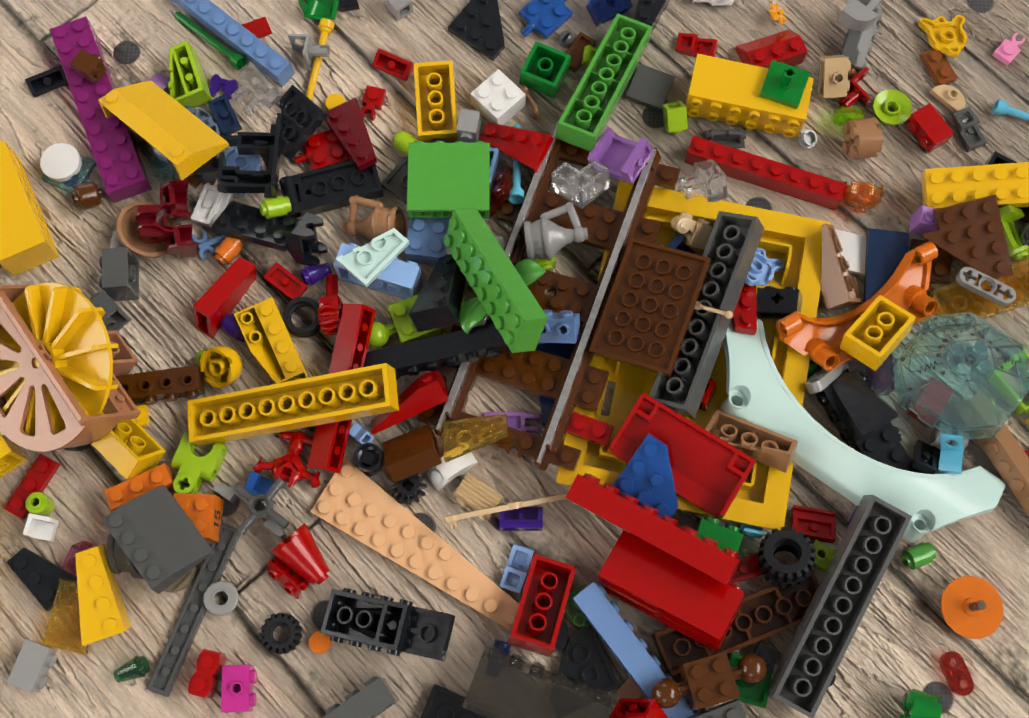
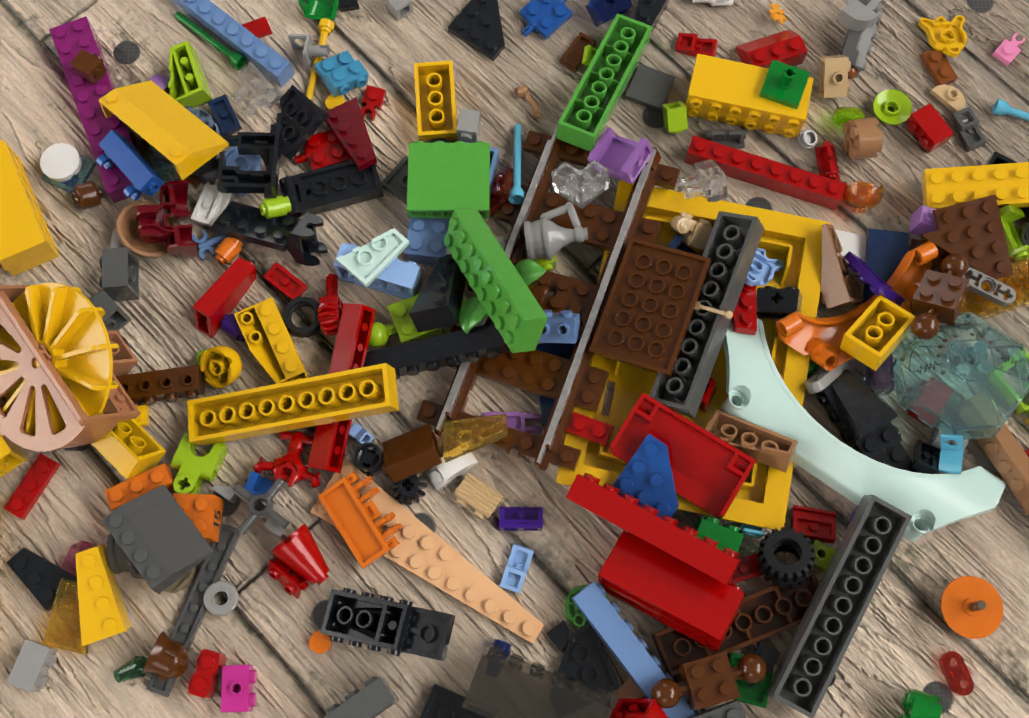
white panel [23,513,59,542] -> none
black slope [25,65,68,98] -> none
lime brick [26,492,55,516] -> none
dark purple piece [209,74,238,100] -> none
black tyre [260,612,303,654] -> none
dark purple cone [300,262,332,286] -> none
medium nougat piece [342,195,406,241] -> none
red wedge [371,370,448,435] -> none
red slope [372,48,415,81] -> none
lime brick [393,131,419,157] -> none
tan piece [443,492,578,530] -> none
white brick [470,69,526,125] -> none
red wing [479,122,554,173] -> none
red brick [507,554,576,657] -> none
green brick [519,41,571,99] -> none
dark grey hinge [559,31,574,48] -> none
red bracket [838,67,870,110] -> none
bright green brick [901,542,936,570] -> none
none -> blue brick [96,130,165,201]
none -> reddish brown helmet [143,631,189,682]
none -> dark azure plate [314,50,369,97]
none -> orange hinge [318,472,403,569]
none -> red hinge [815,141,840,181]
none -> dark purple wing [844,251,905,306]
none -> reddish brown brick [911,254,969,340]

